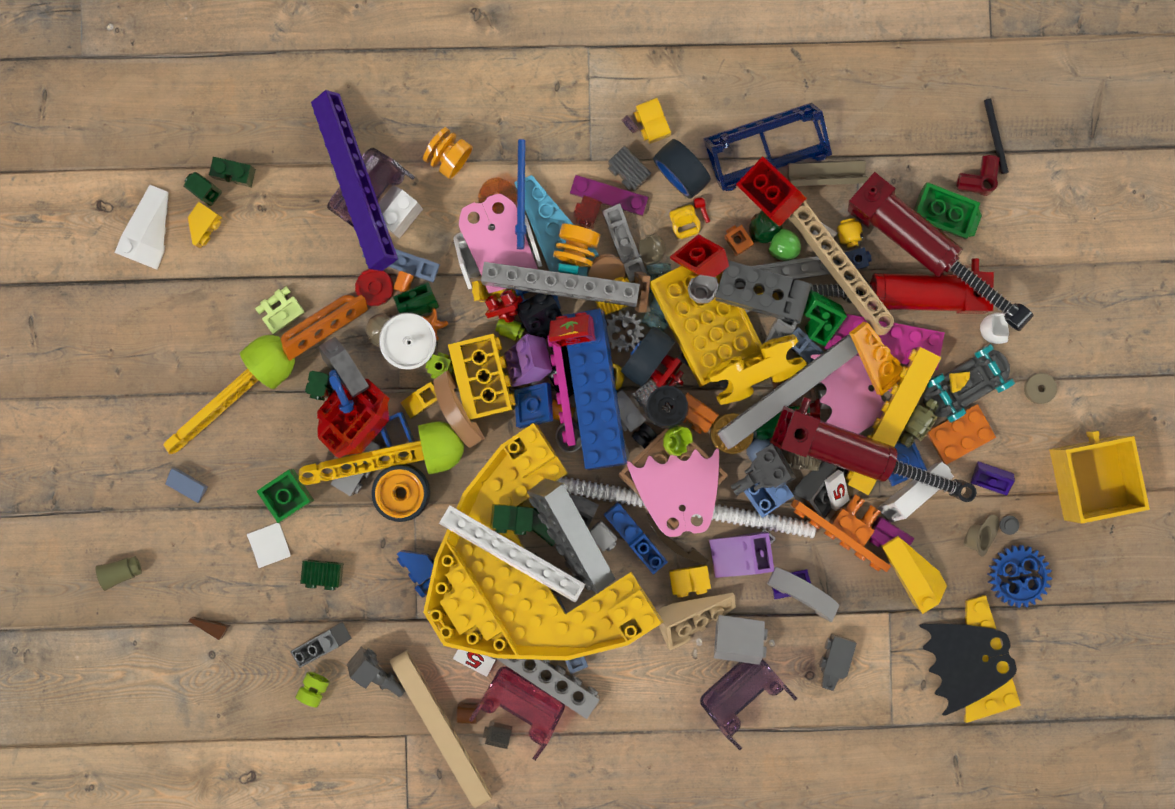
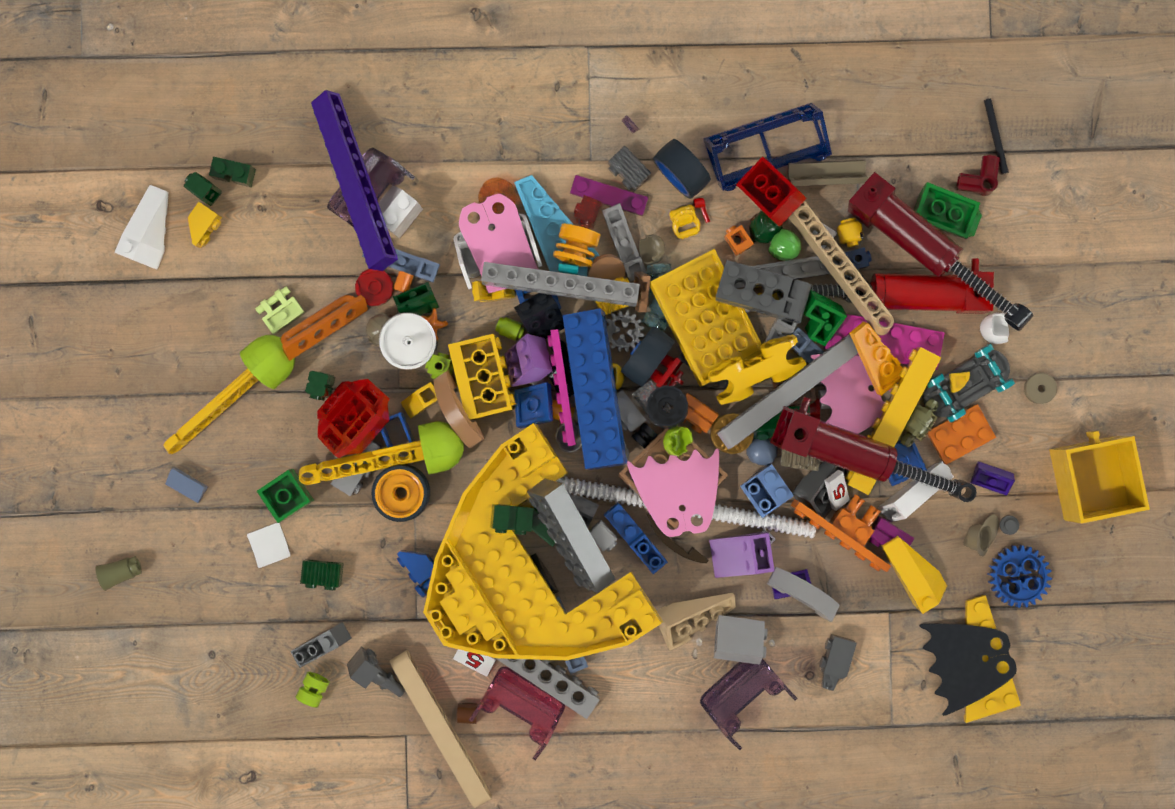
reddish brown piece [188,617,230,640] -> none
flat silver slope [319,337,369,398] -> none
blue hinge [329,370,354,413] -> none
light orange wheel [423,127,473,179] -> none
white plate [439,505,585,602] -> none
clear smoke brick [483,721,513,749] -> none
red hips [485,289,523,323] -> none
blue bar [515,139,527,250] -> none
red slope [549,313,596,347] -> none
yellow brick [633,98,671,144] -> none
yellow brick [669,564,711,597] -> none
red slope [670,234,729,277] -> none
light grey hair [688,275,719,303] -> none
dark grey brick [731,444,796,496] -> none

